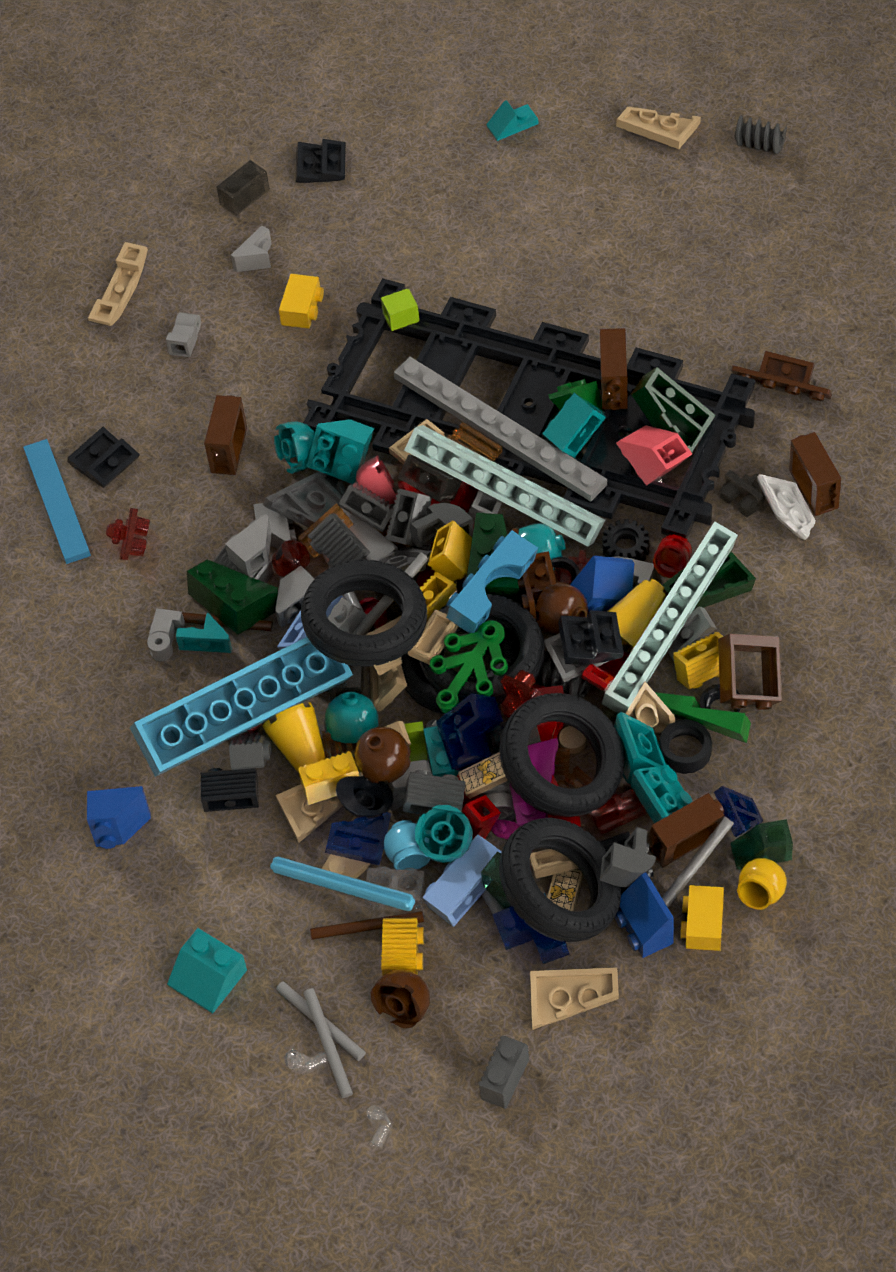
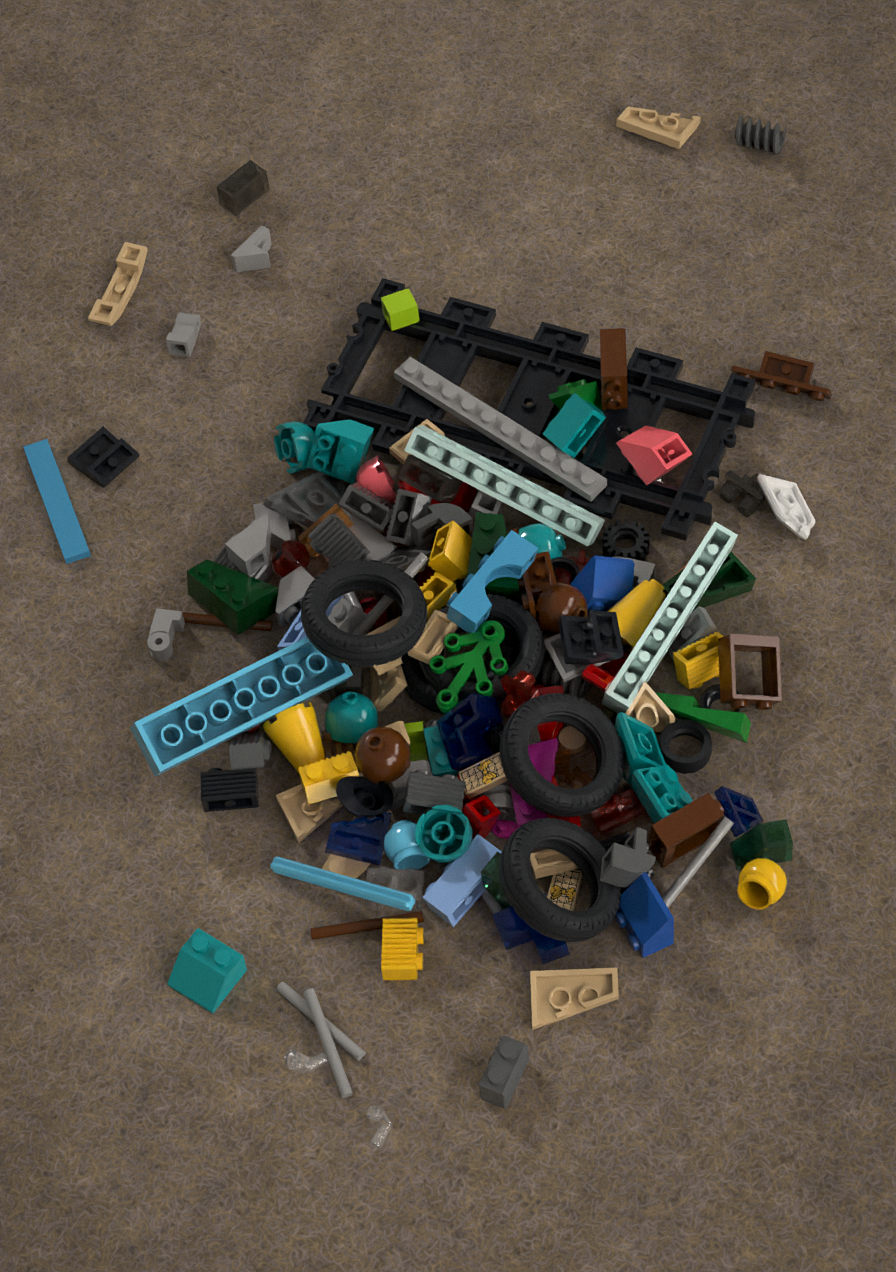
blue slope [87,786,151,849] -> none
clear red hips [106,508,150,560] -> none
teal slope [176,613,232,653] -> none
reddish brown window [204,395,247,475] -> none
yellow brick [279,274,324,329] -> none
black slope [295,139,346,183] -> none
reddish brown cylinder [370,969,430,1028] -> none
clear orange tile [447,422,502,461] -> none
teal slope [486,100,539,141] -> none
dark green wedge [631,367,715,452] -> none
red wheel [653,534,692,578] -> none
yellow brick [681,885,724,951] -> none
reddish brown window [789,432,841,516] -> none

